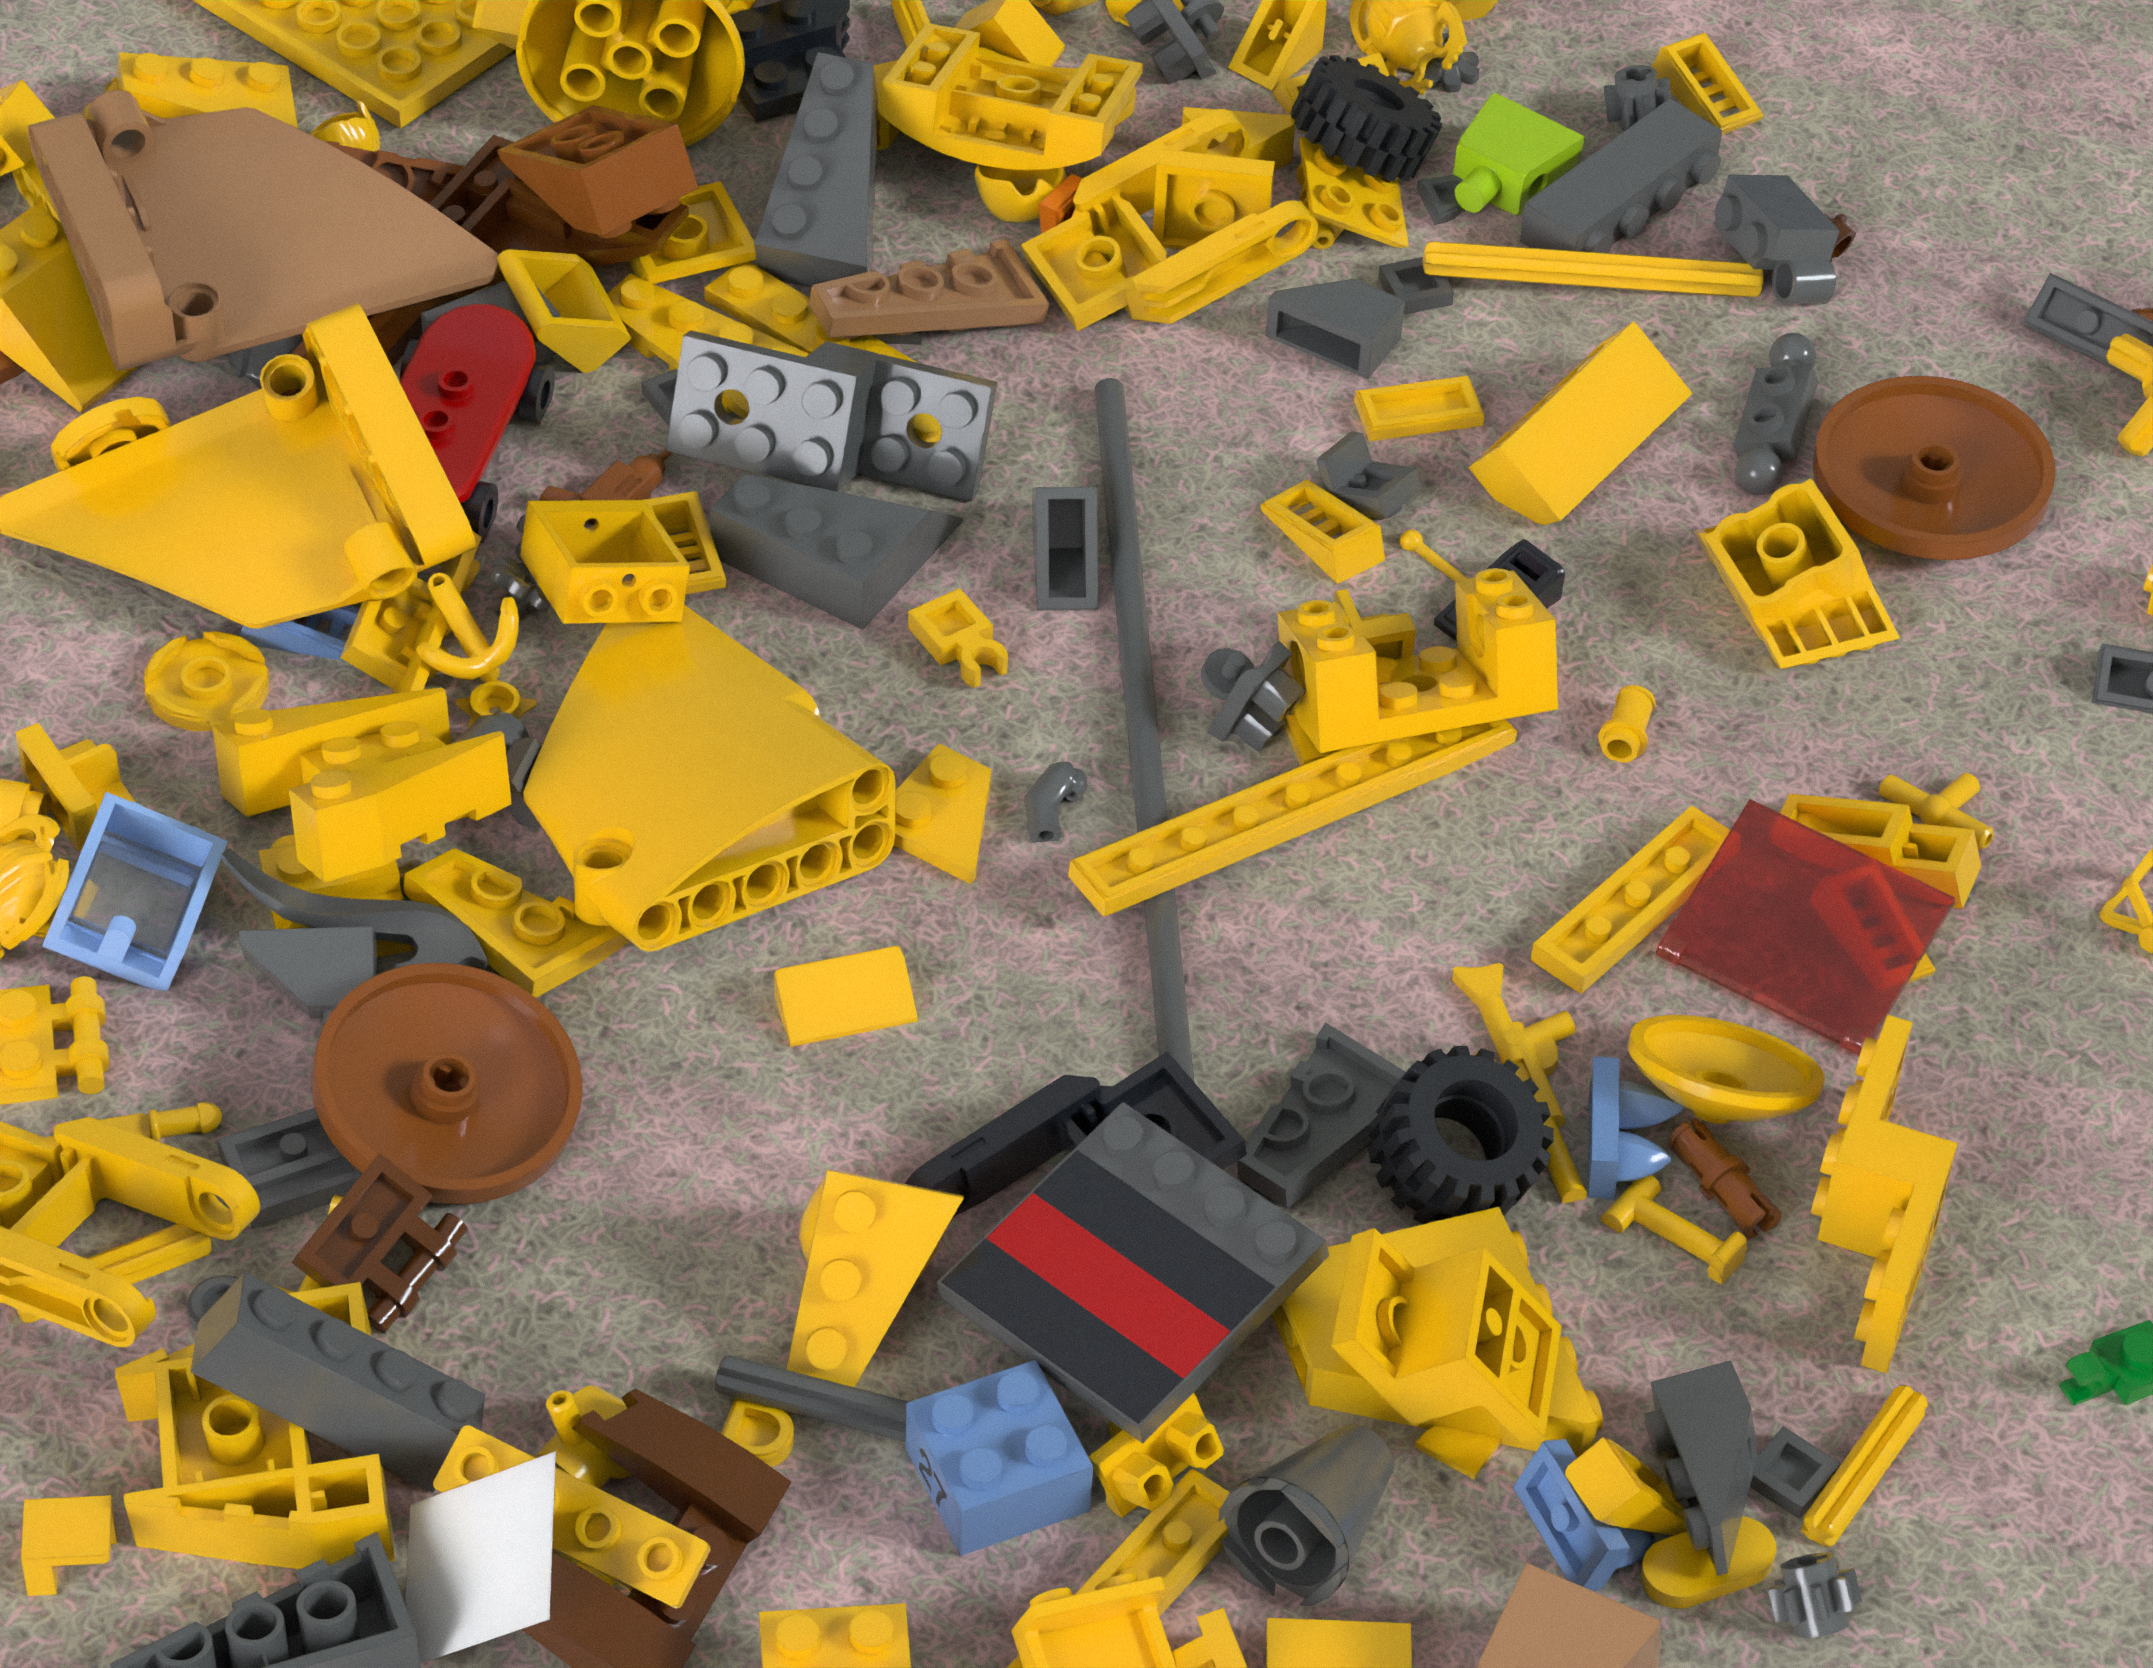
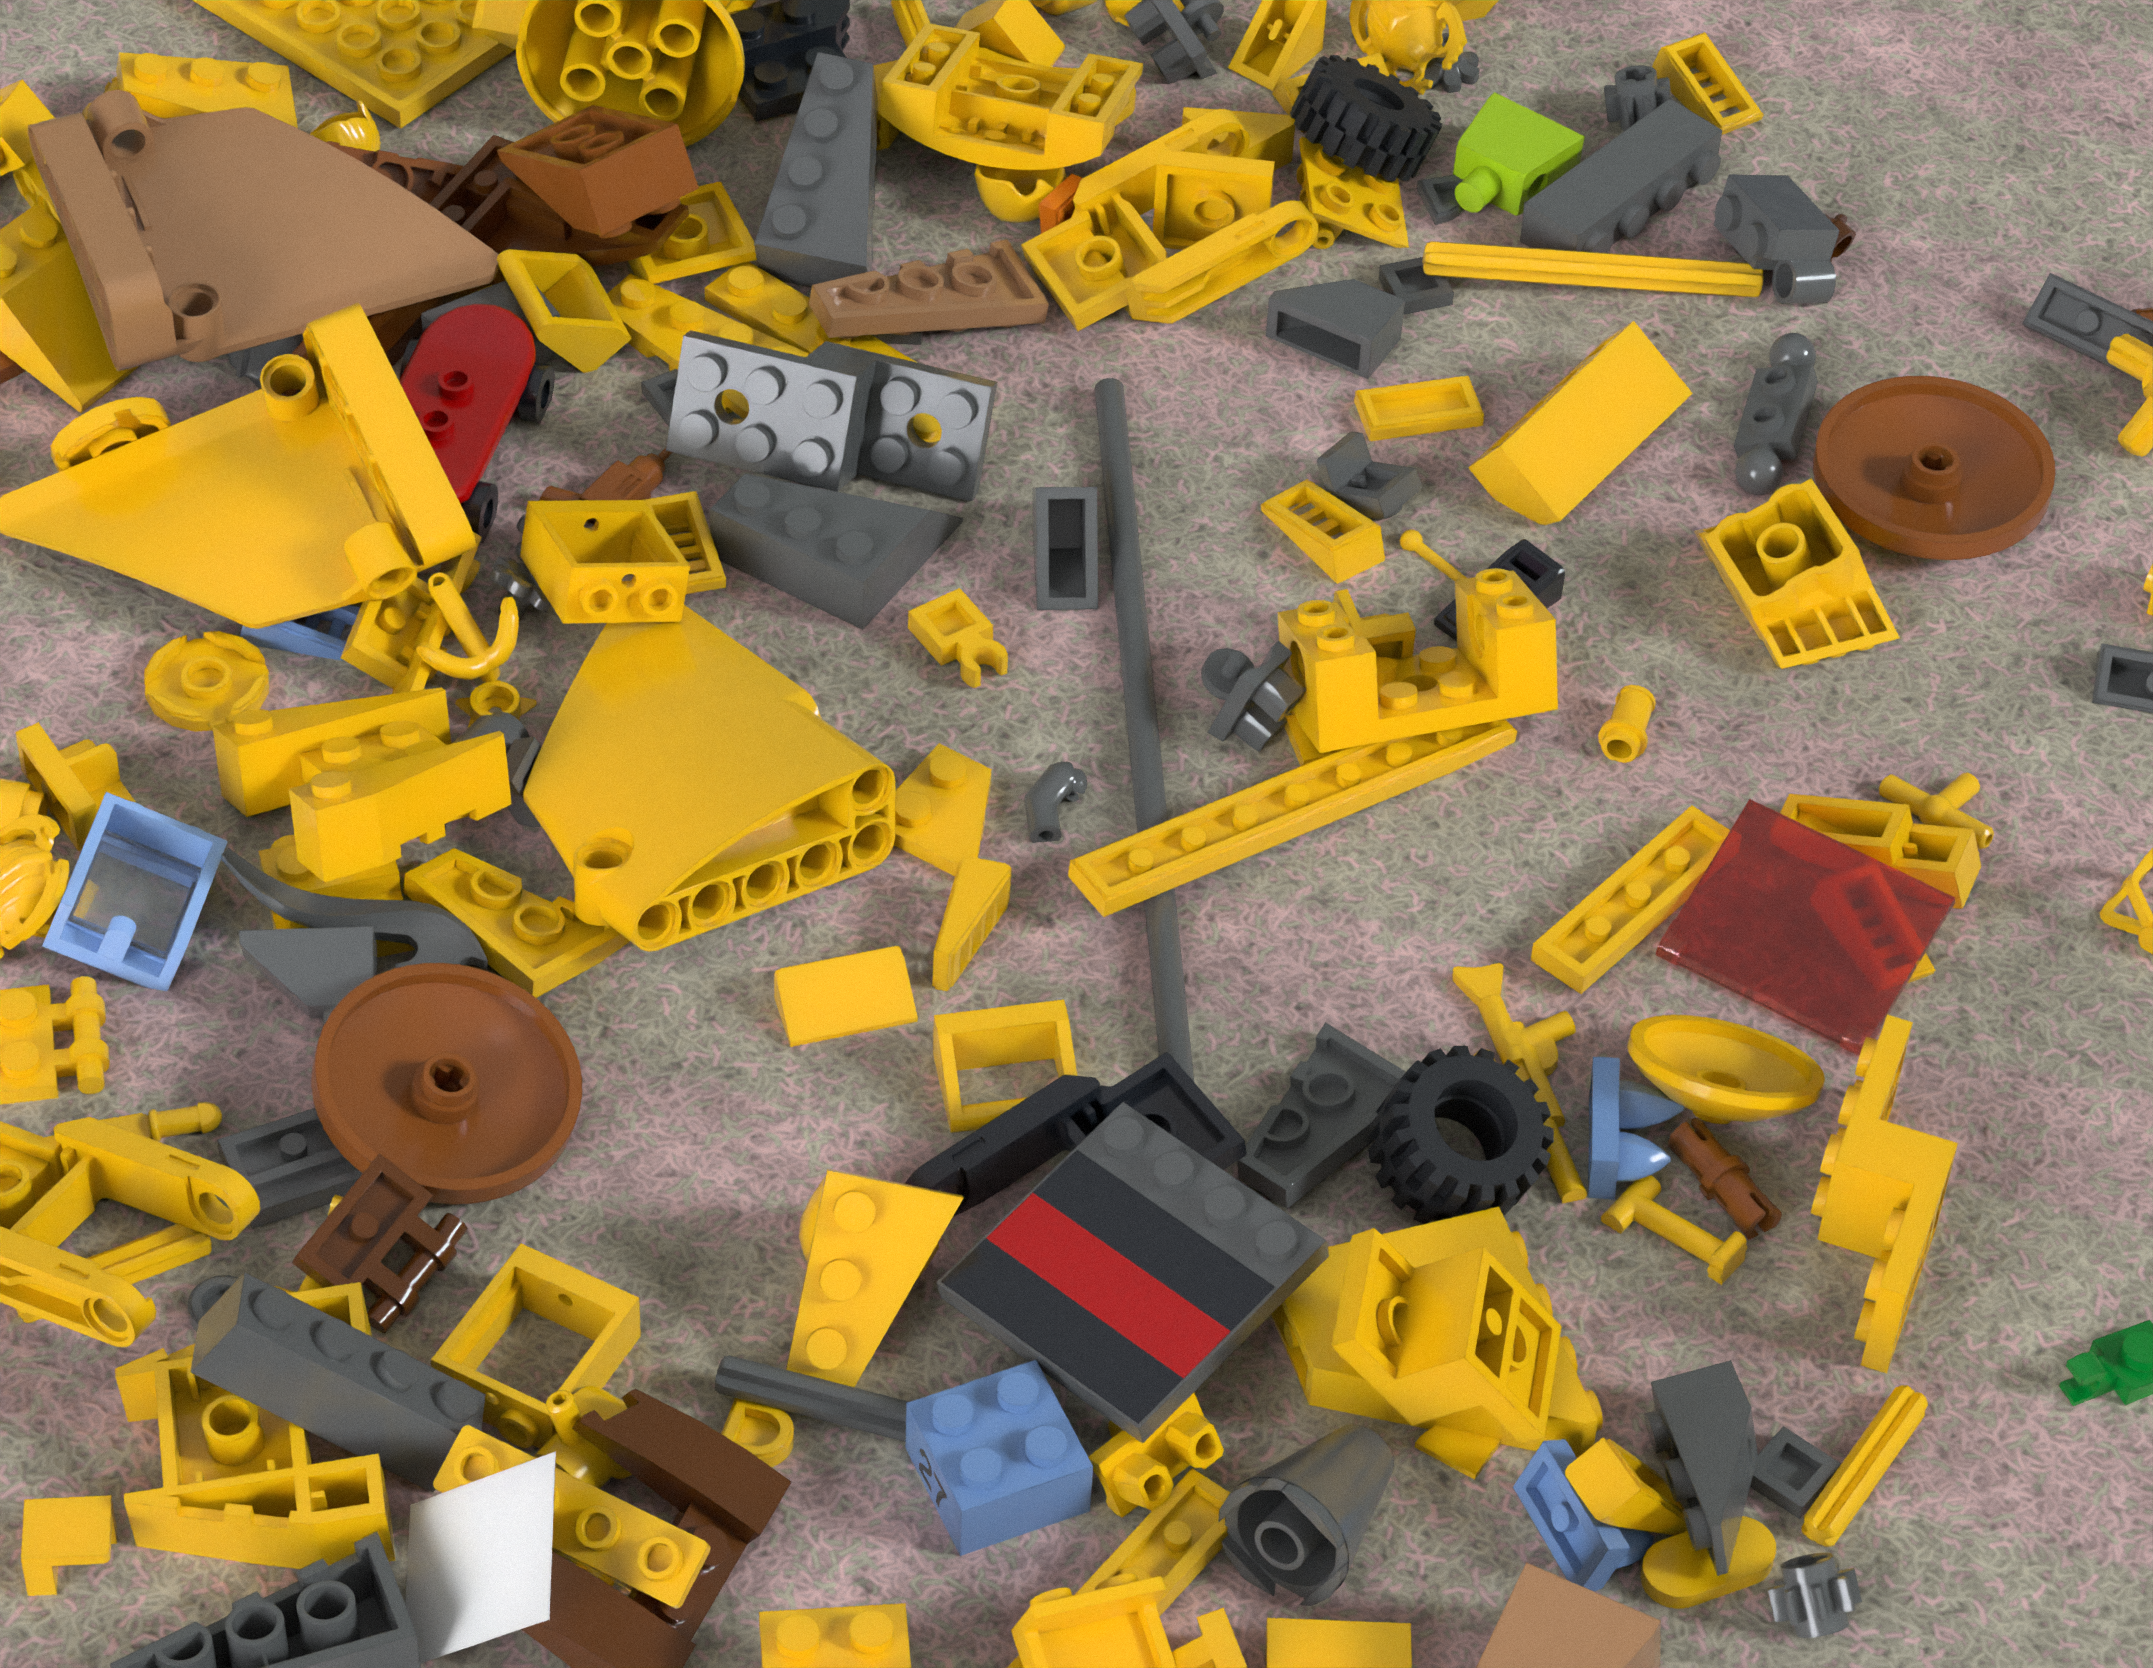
none -> yellow window [431,1243,641,1449]
none -> yellow slope [932,856,1012,991]
none -> yellow tile [933,999,1077,1133]

